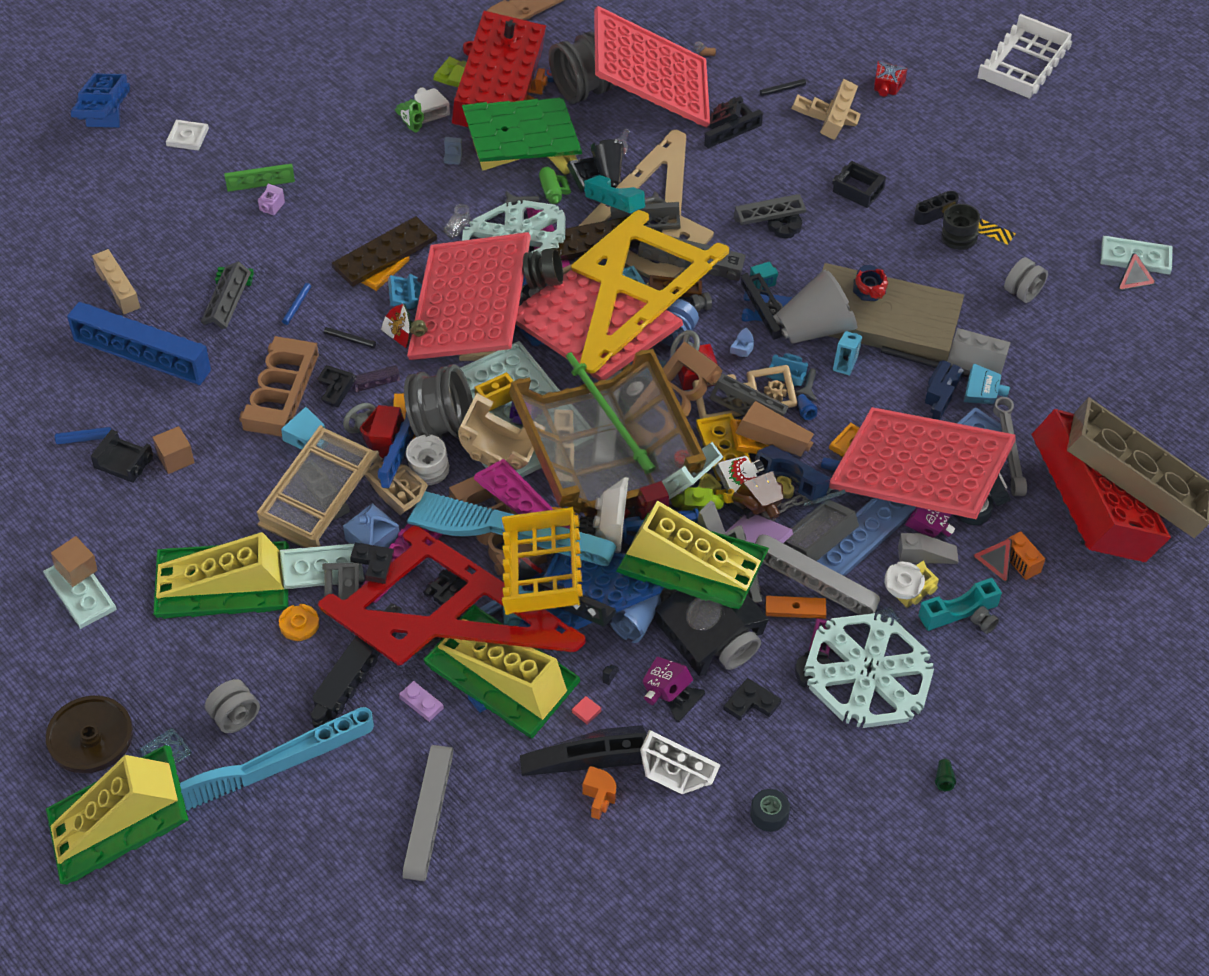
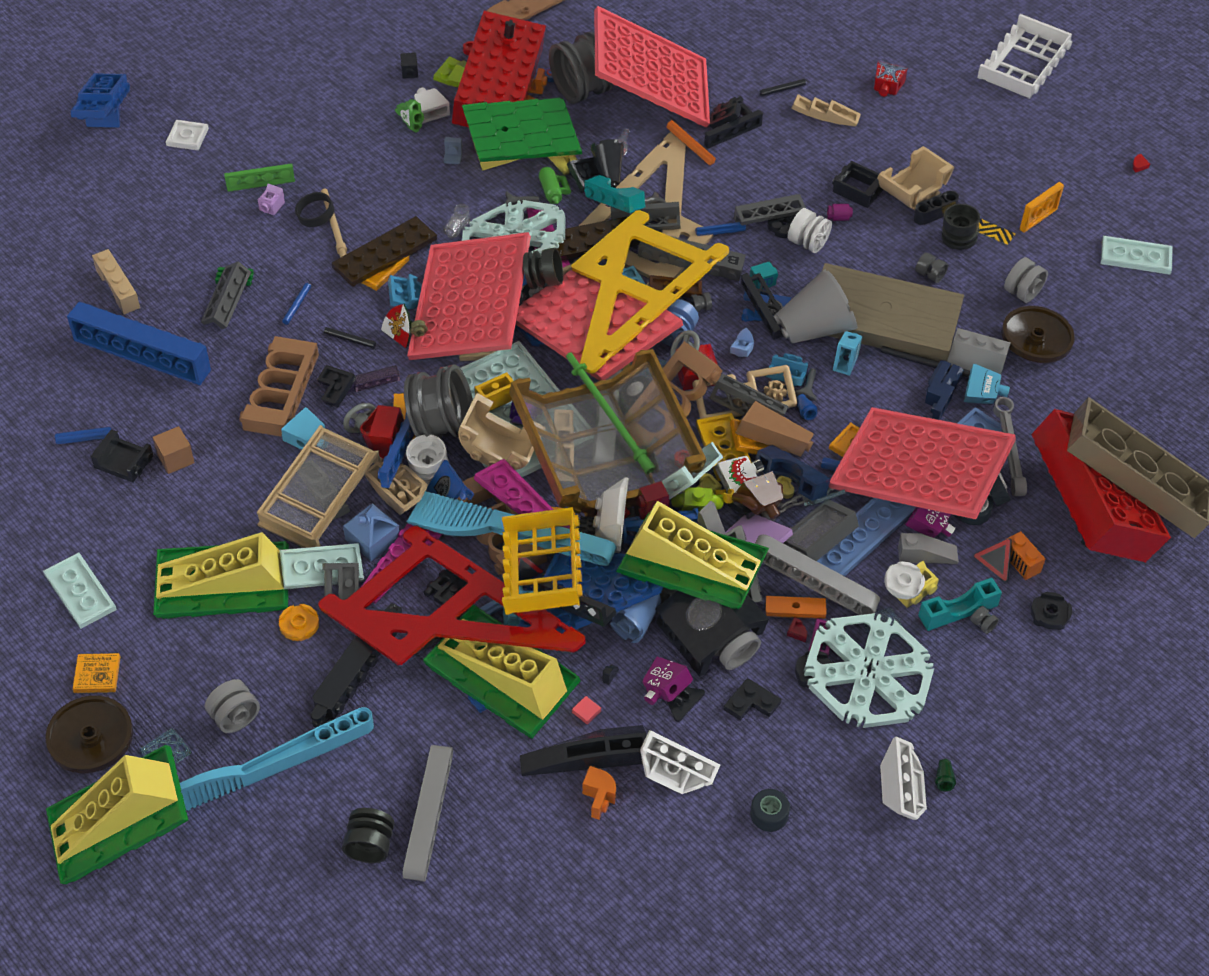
medium nougat head [51,536,97,587] -> none
black plate [350,542,394,584] -> none
lavender plate [399,681,444,722] -> none
arm [694,41,716,56] -> none
tan arch [820,79,858,140] -> none
piece [853,265,888,301] -> none
piece [1118,253,1155,290] -> none
none -> light orange tile [73,653,121,693]
none -> black tyre [295,192,334,227]
none -> tan bar [321,189,347,257]
none -> pearl dark grey wheel [342,808,395,863]
none -> black brick [400,52,418,79]
none -> blue flag [427,460,474,500]
none -> orange axle [666,120,716,166]
none -> blue axle [695,222,746,236]
none -> dark red tile [787,617,807,643]
none -> white wheel [788,208,832,253]
none -> magenta brick [827,204,853,221]
none -> tan cylinder [877,146,954,210]
none -> white wedge [880,737,927,820]
none -> dark grey wheel [915,252,949,283]
none -> dark brown dish [1001,306,1075,363]
none -> light orange tile [1019,182,1064,233]
none -> black plate [1031,592,1072,630]
none -> red tile [1133,153,1150,173]

